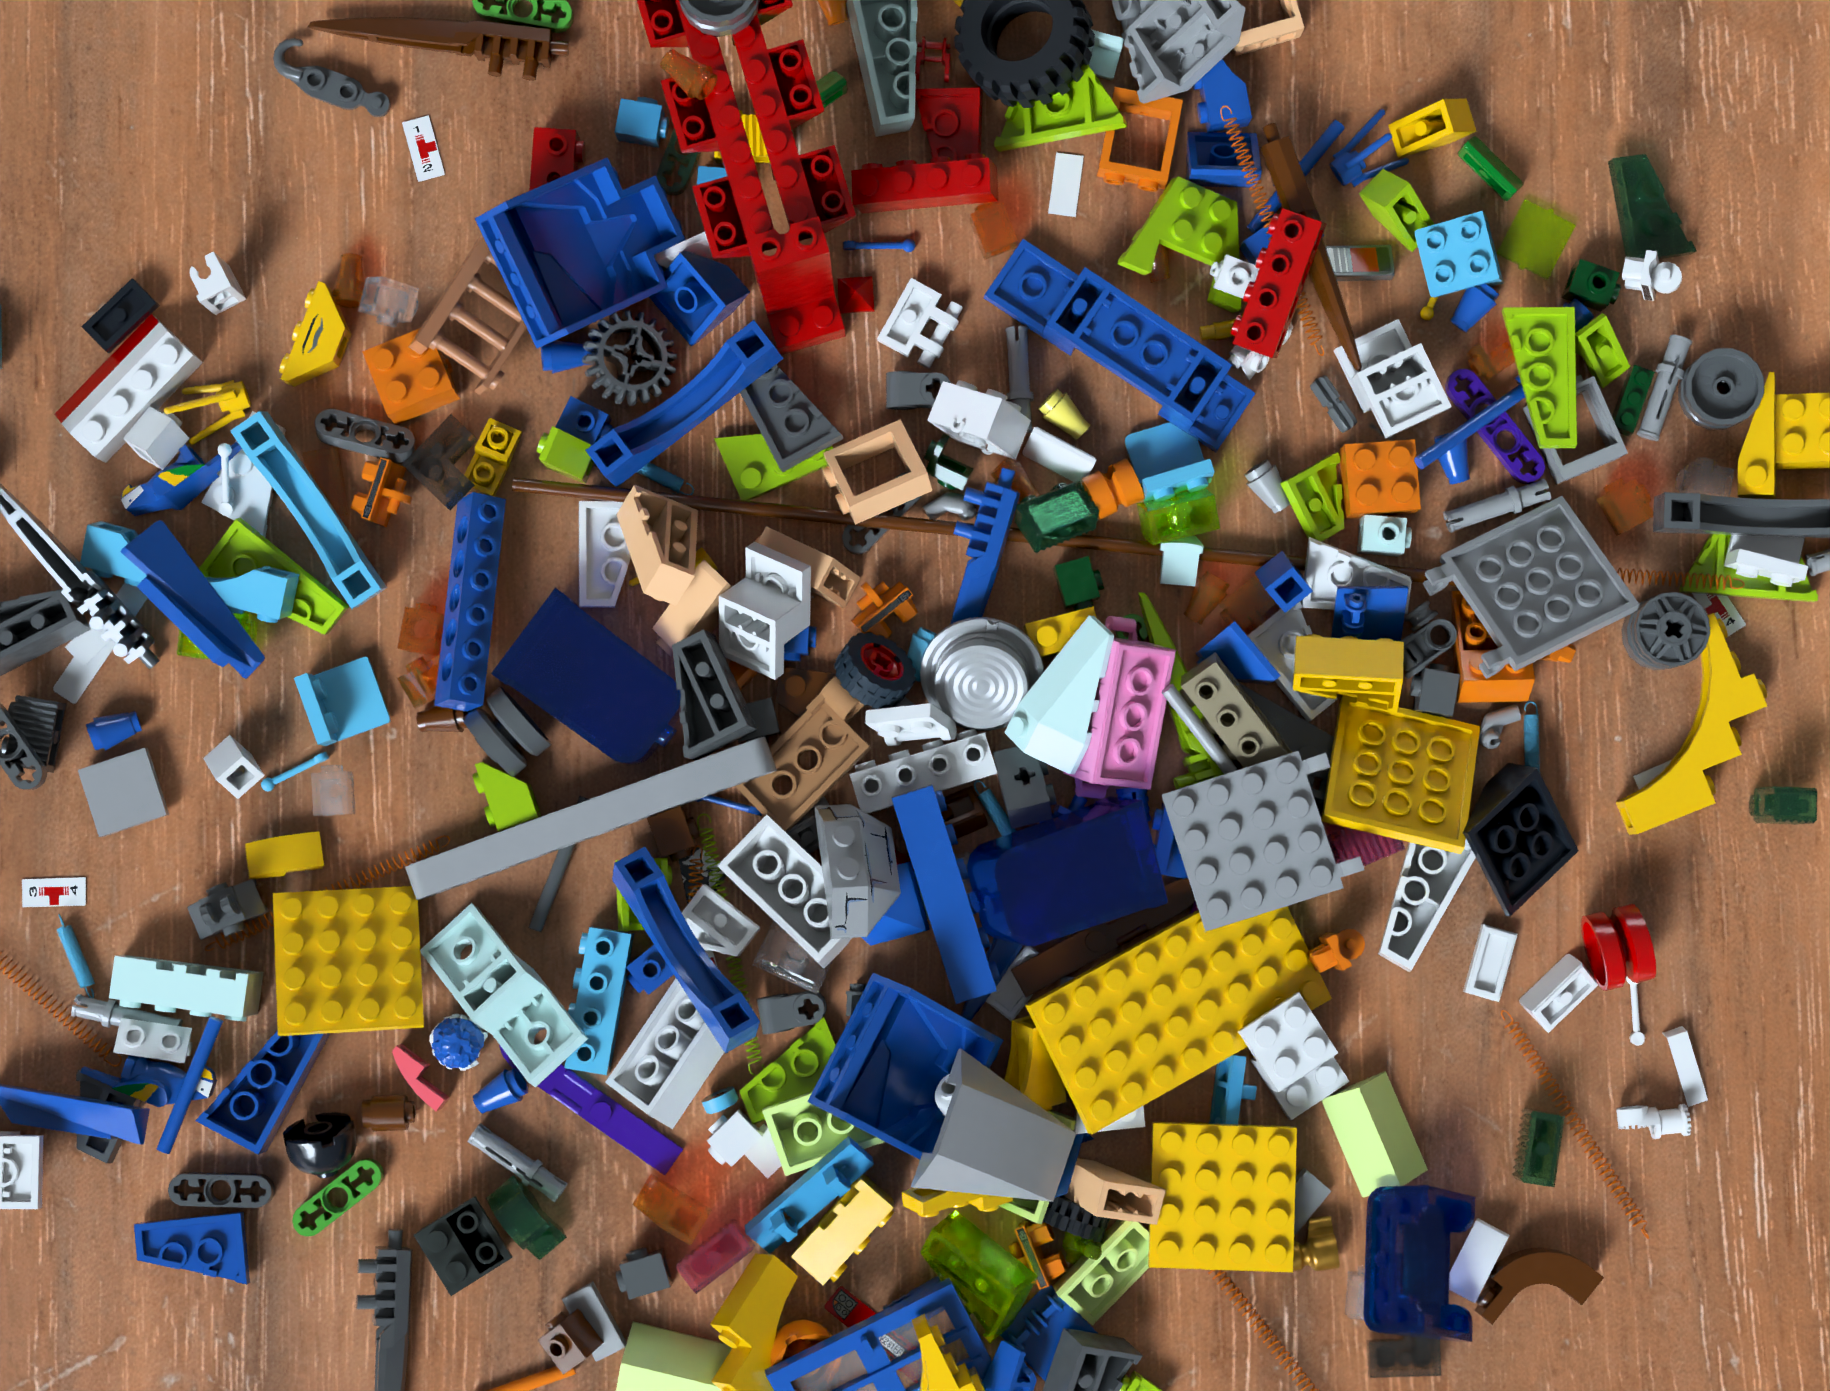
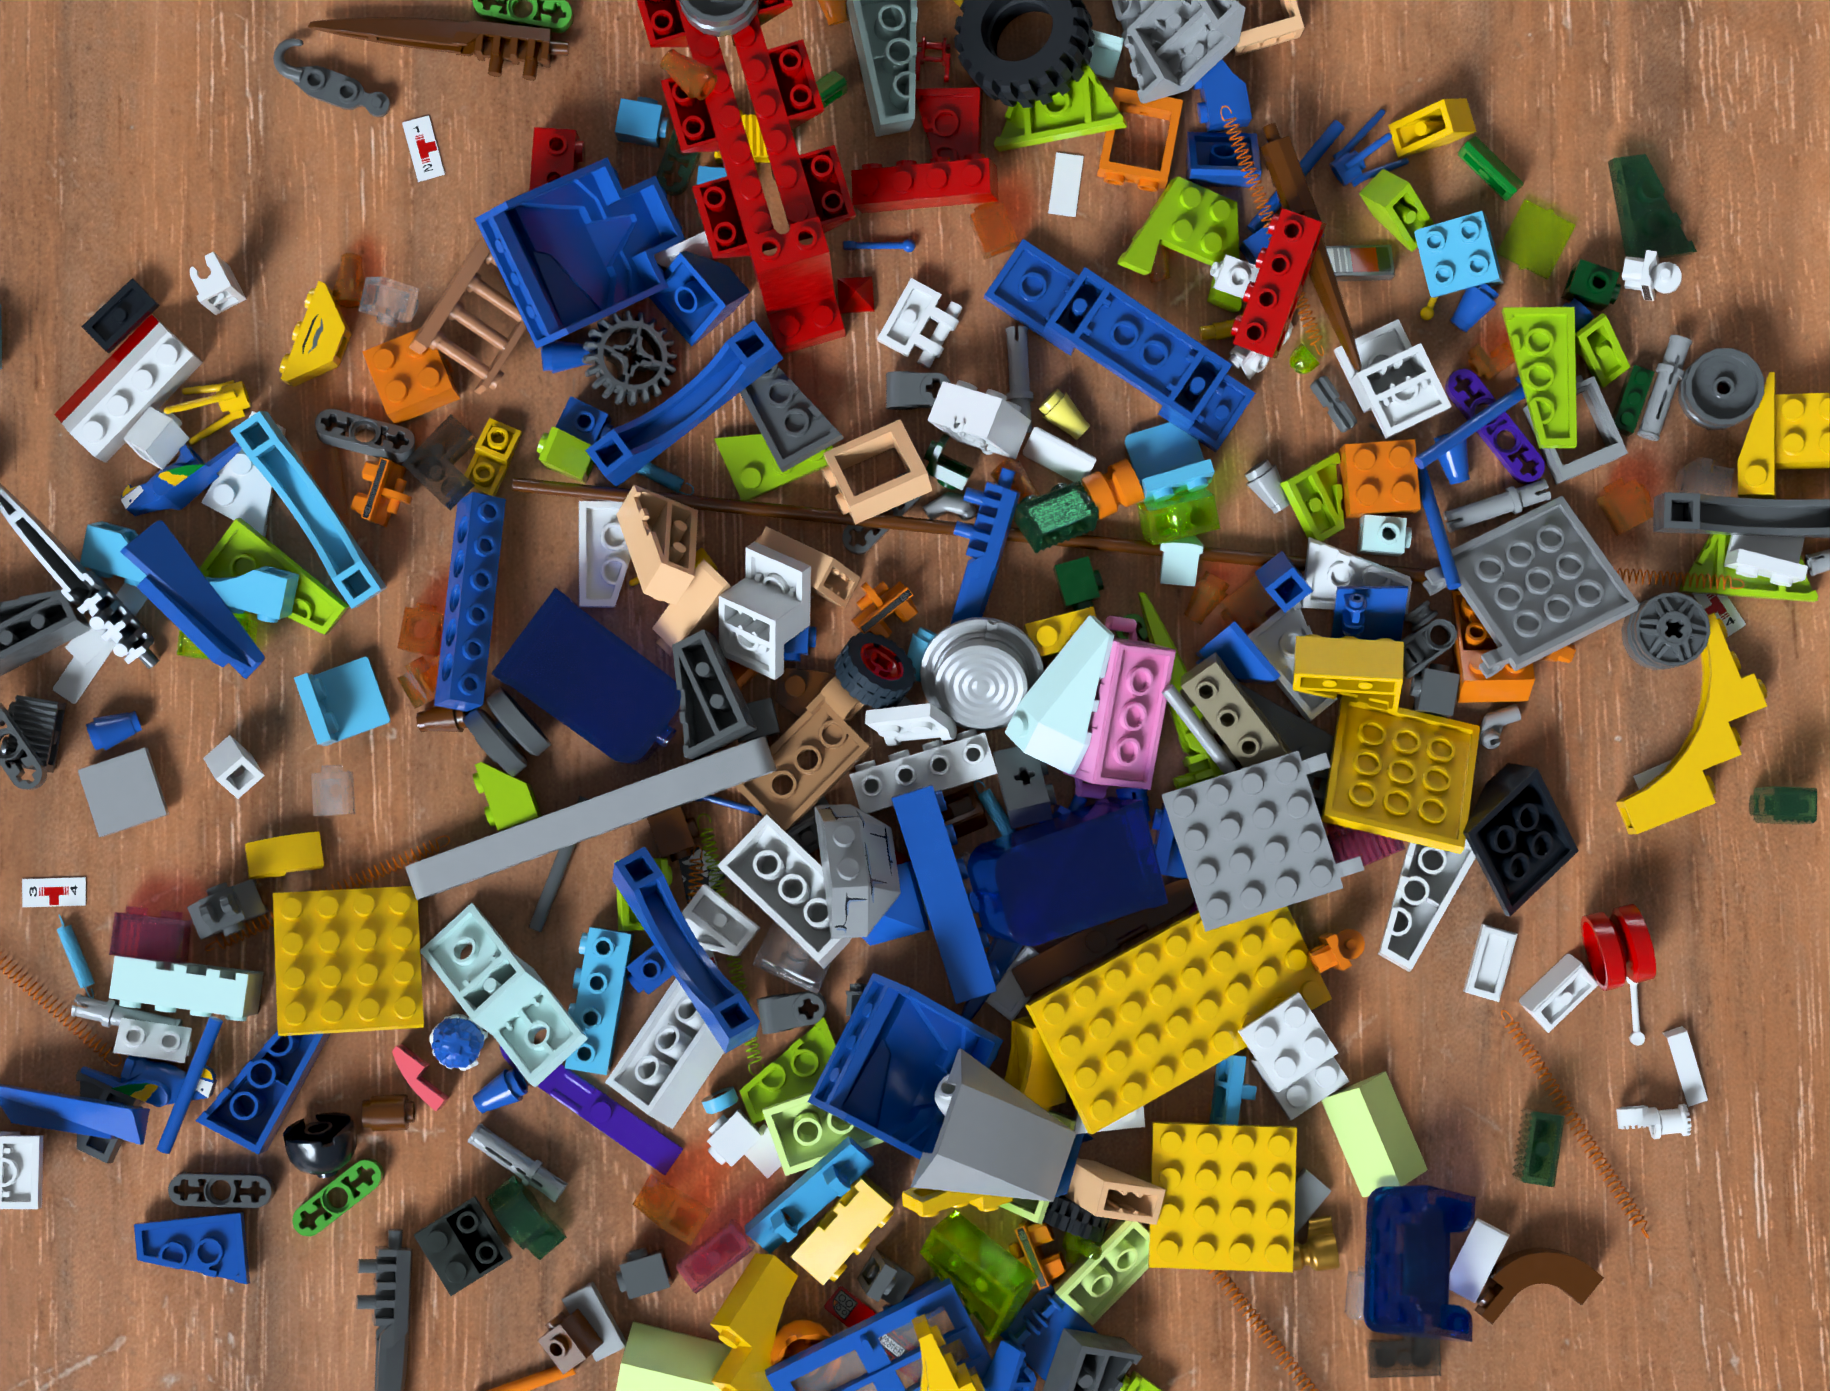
white hinge [217,443,234,516] -> none
medium azure hinge [261,752,329,791] -> none
medium azure piece [1523,701,1540,772] -> none
none -> clear pink brick [109,906,193,963]
none -> dark grey slope [857,1248,915,1305]
none -> clear neon green hinge [1289,343,1320,374]
none -> blue bar [1417,466,1462,590]

